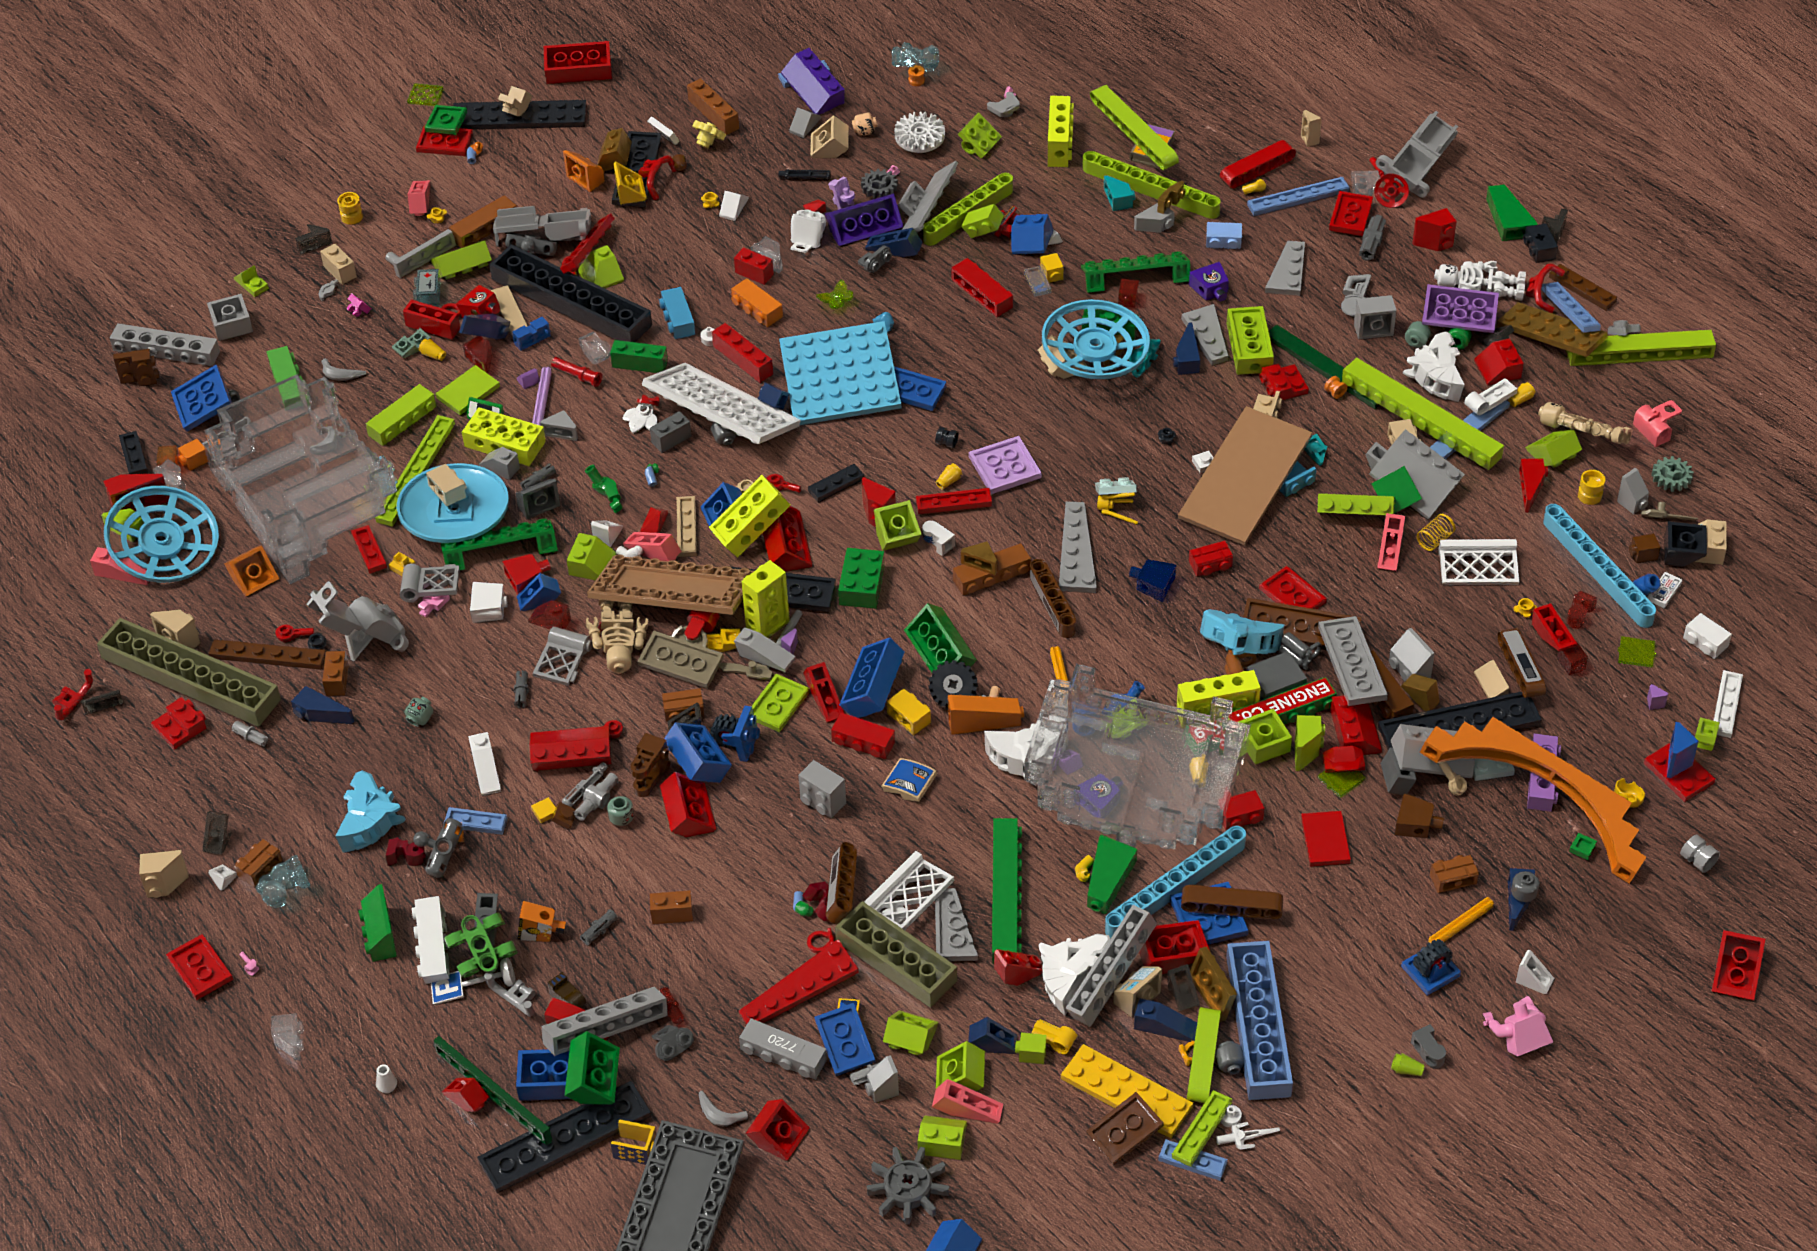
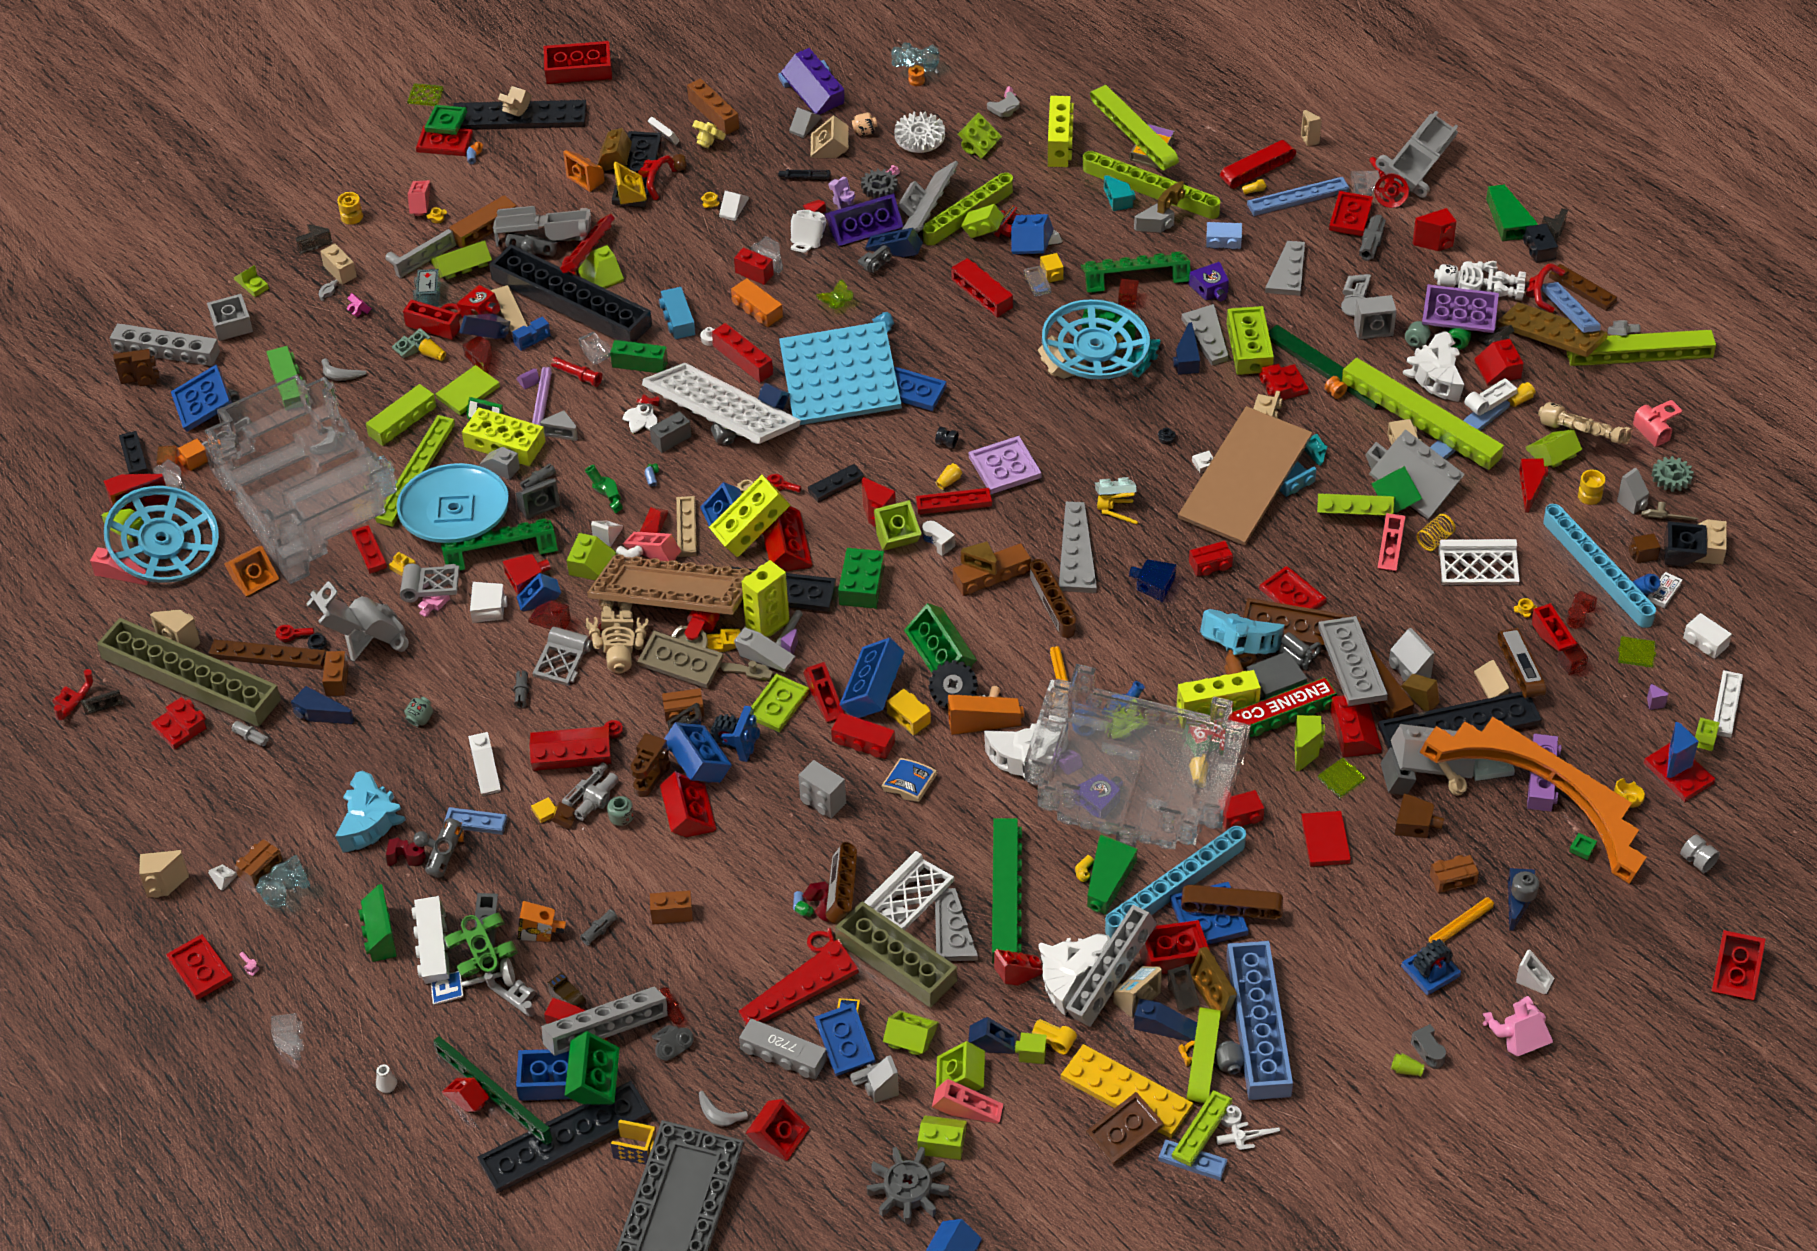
clear smoke slope [202,811,232,855] -> none
tan brick [426,464,467,506] -> none
lime slope [1238,709,1292,765] -> none
red slope [1322,745,1365,773] -> none

